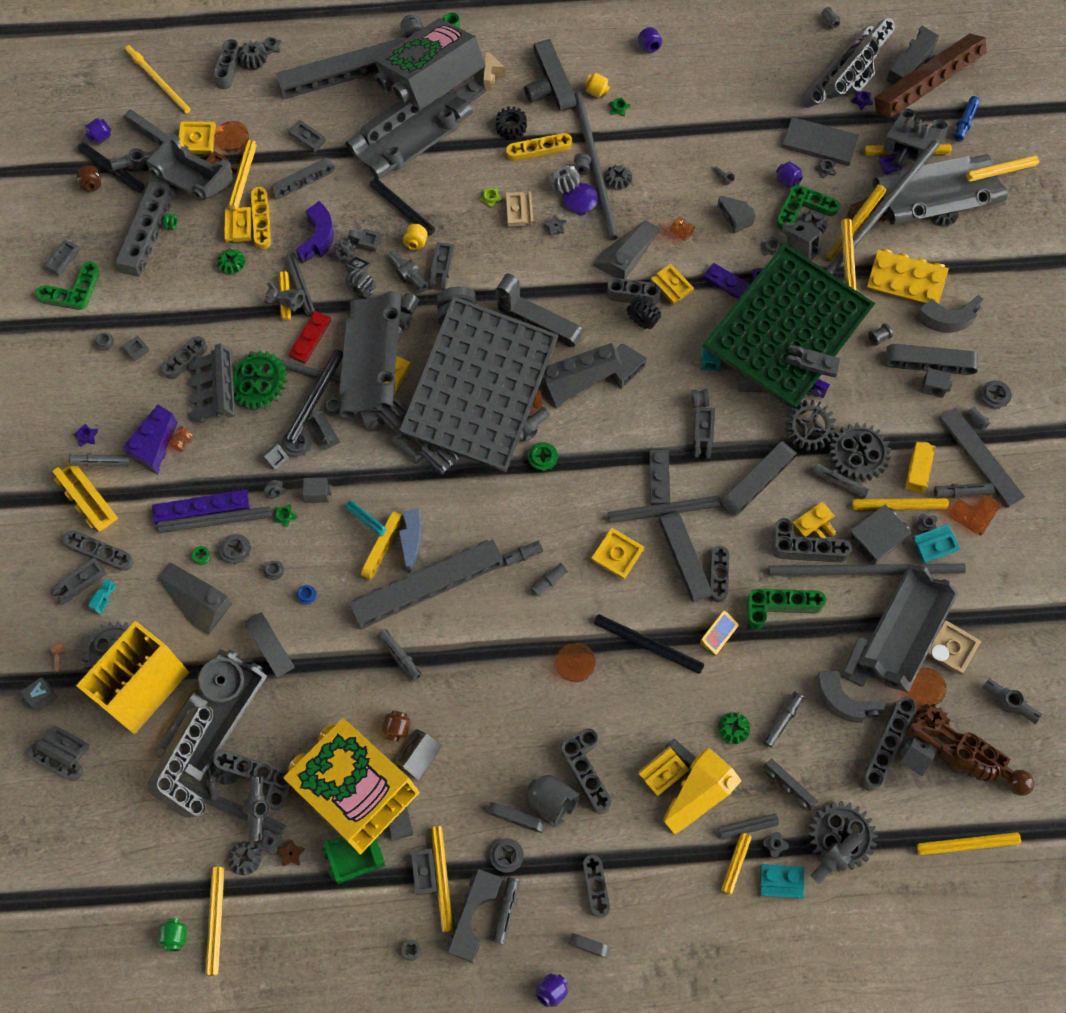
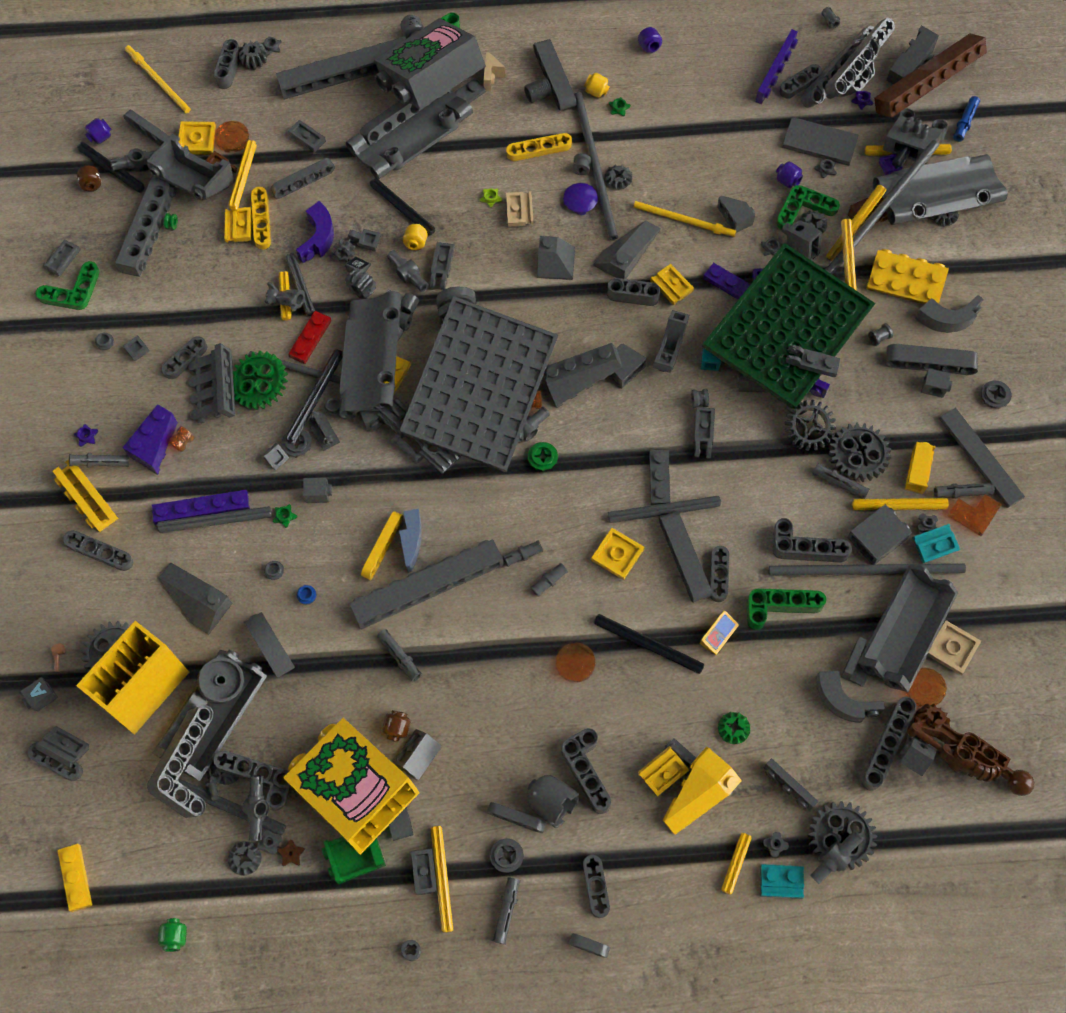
dark grey hinge [51,558,107,605] -> none
teal plate [88,579,116,615] -> none
green bush [192,546,210,565] -> none
yellow axle [205,866,224,976] -> none
green gear [216,248,246,274] -> none
dark grey gear [220,534,251,564] -> none
dark grey plate [264,480,285,499] -> none
teal axle [345,501,386,536] -> none
dark grey arch [446,869,503,963] -> none
black tyre [496,106,527,140] -> none
dark grey beam [496,273,584,347] -> none
dark purple head [536,973,568,1007] -> none
dark grey plate [544,215,567,235] -> none
light grey gear [550,165,580,194] -> none
black tyre [626,296,661,329] -> none
clear orange wheel [670,216,695,241] -> none
dark grey hand [714,166,735,185] -> none
dark grey axle [718,813,779,839] -> none
dark grey beam [721,441,797,517] -> none
dark grey pin [761,691,805,748] -> none
yellow hinge [792,501,836,538] -> none
yellow axle [916,832,1021,855] -> none
white sticker [932,645,949,661] -> none
yellow axle [966,155,1039,182] -> none
dark grey pin [966,406,990,430] -> none
dark grey pin [982,678,1042,725] -> none
none -> yellow plate [57,844,92,912]
none -> dark grey slope [537,236,575,280]
none -> yellow bar [633,201,736,237]
none -> dark grey arch [653,310,690,373]
none -> dark purple plate [756,29,798,104]
none -> dark grey beam [780,64,822,98]

